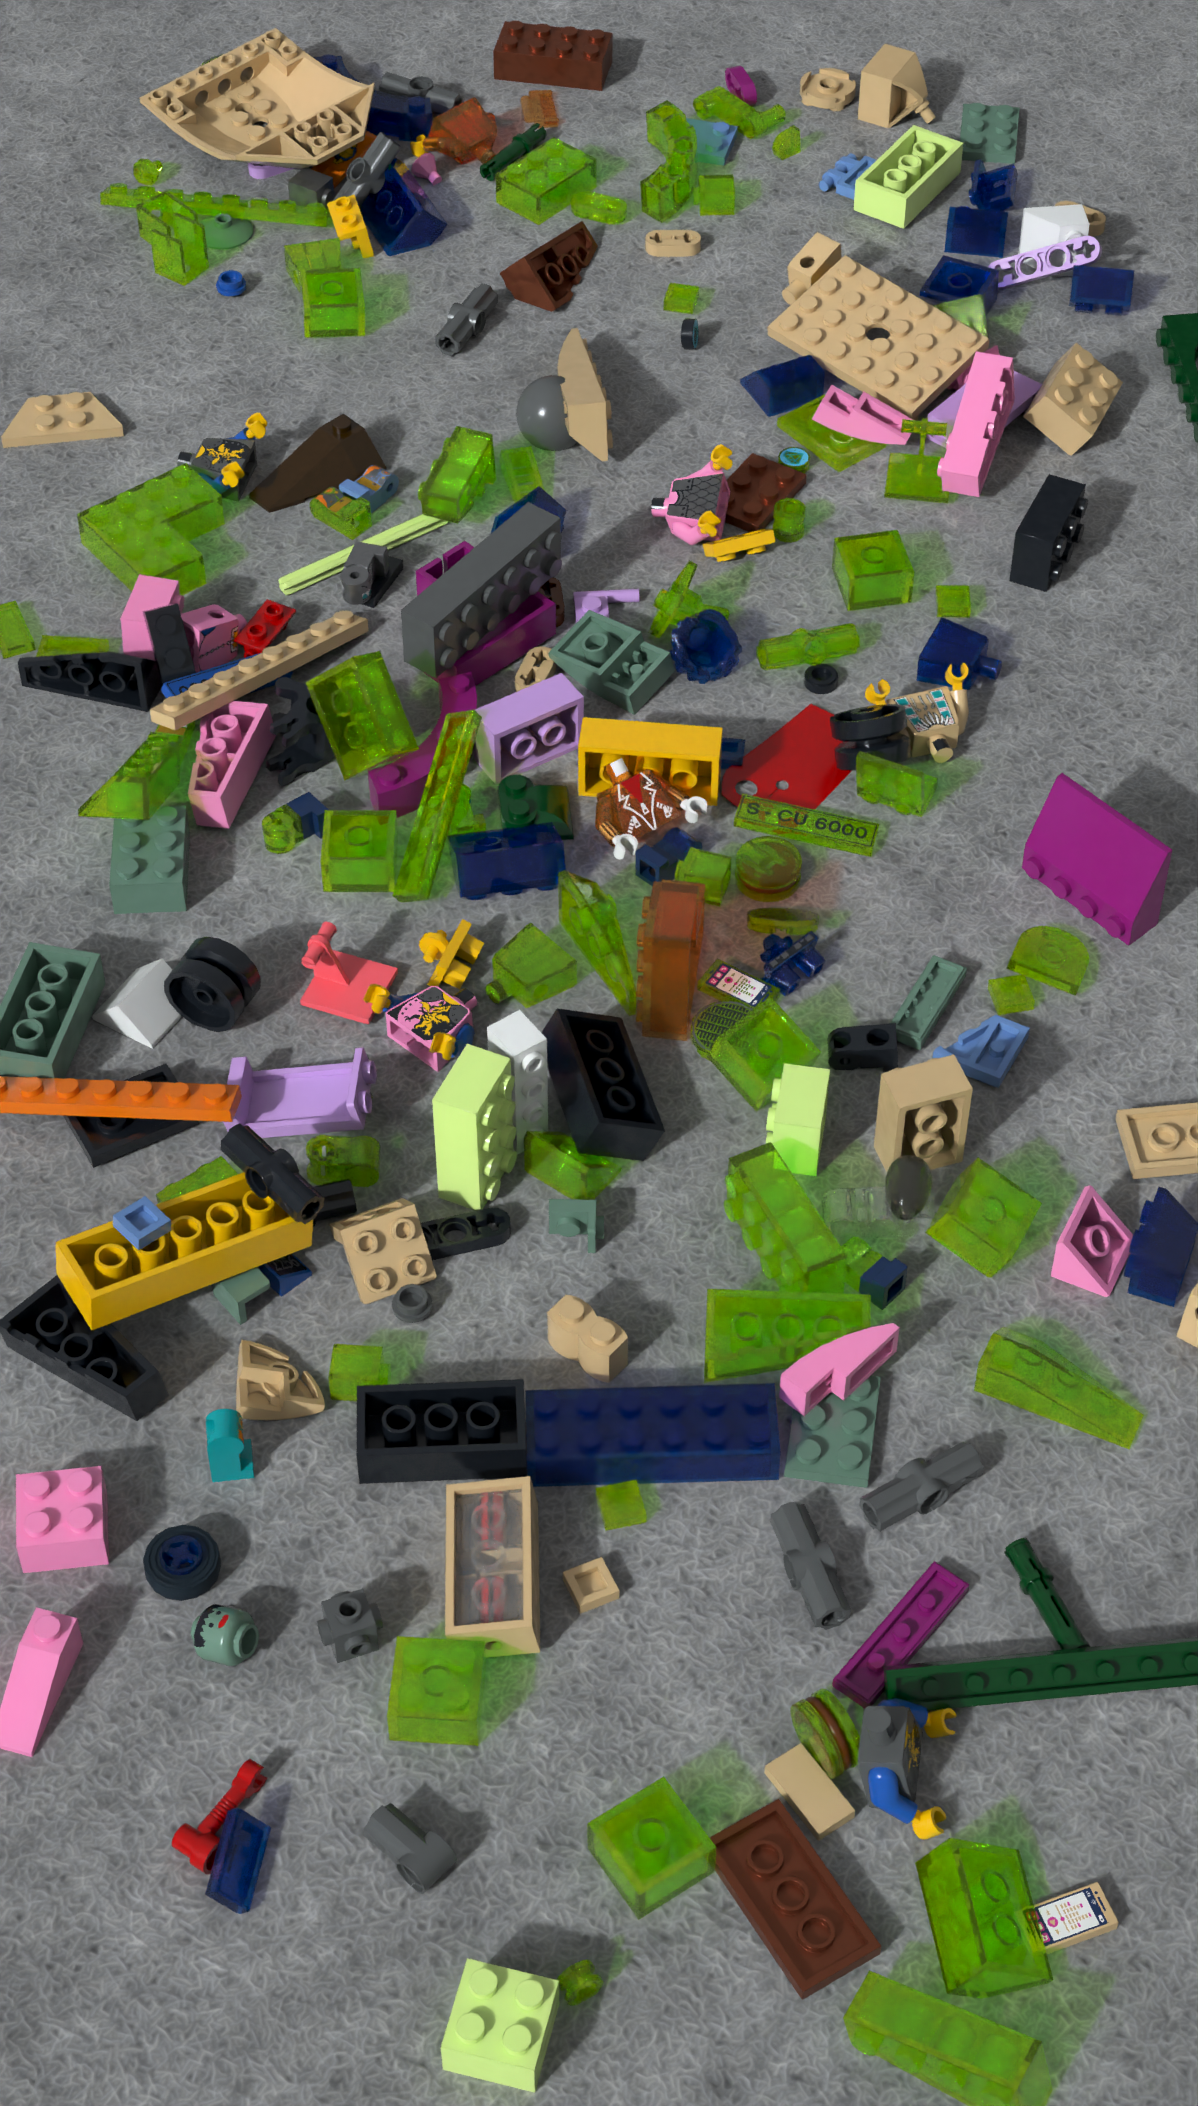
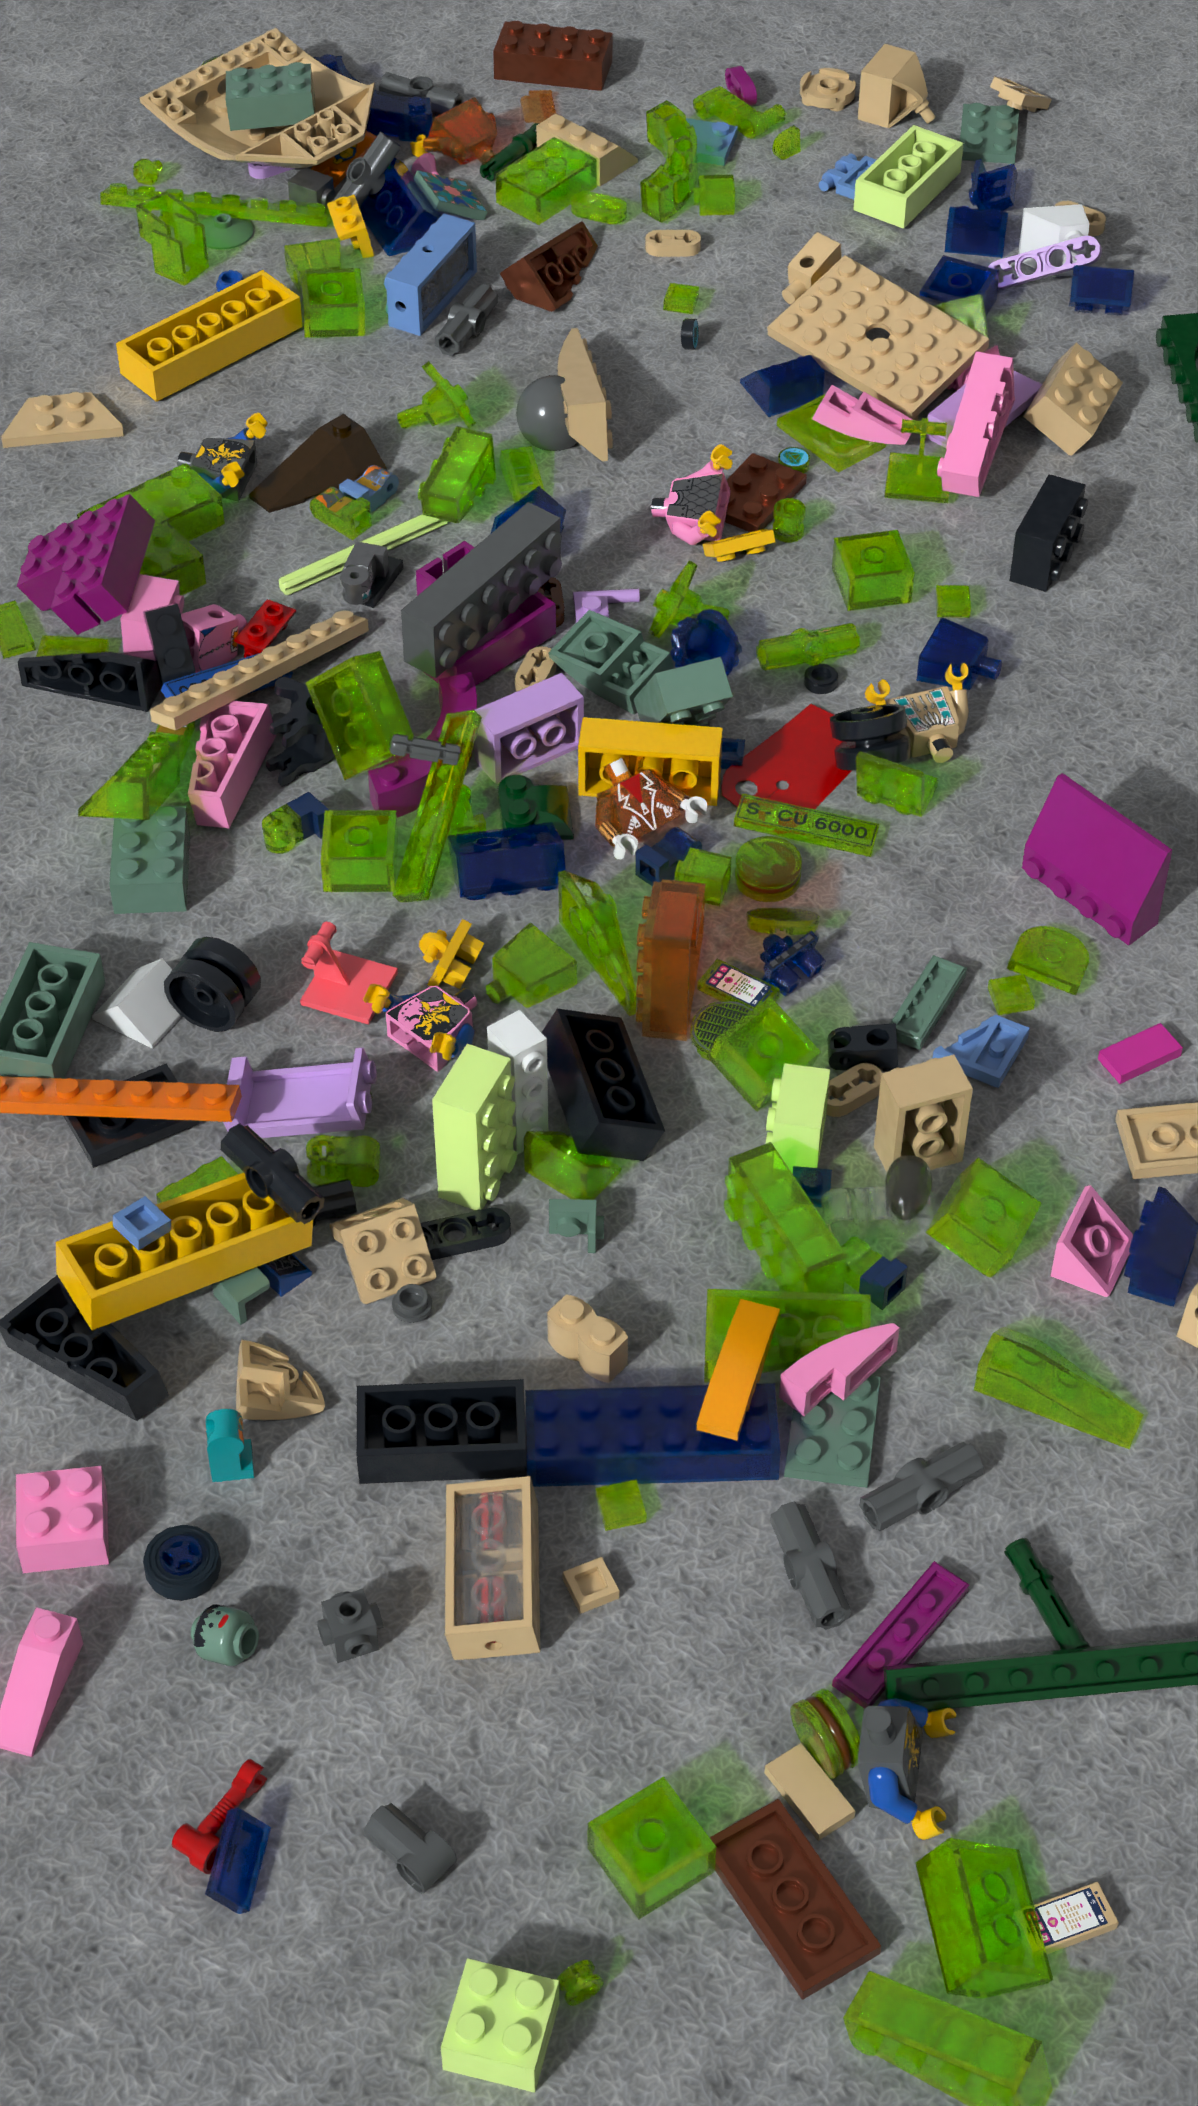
clear neon green brick [328,1344,391,1401] -> none
clear neon green brick [387,1636,486,1746] -> none
none -> magenta piece [17,494,155,635]
none -> yellow brick [116,270,303,402]
none -> sand green brick [225,62,315,131]
none -> medium blue brick [384,213,477,336]
none -> dark grey axle [390,734,460,765]
none -> clear neon green piece [397,361,476,430]
none -> sand green tile [413,170,487,220]
none -> tan slope [536,114,638,187]
none -> sand green brick [633,657,733,726]
none -> light orange slope [697,1299,780,1441]
none -> plate [790,1166,832,1208]
none -> tan beam [826,1063,882,1117]
none -> tan plate [990,76,1052,112]
none -> dark pink tile [1098,1023,1183,1084]

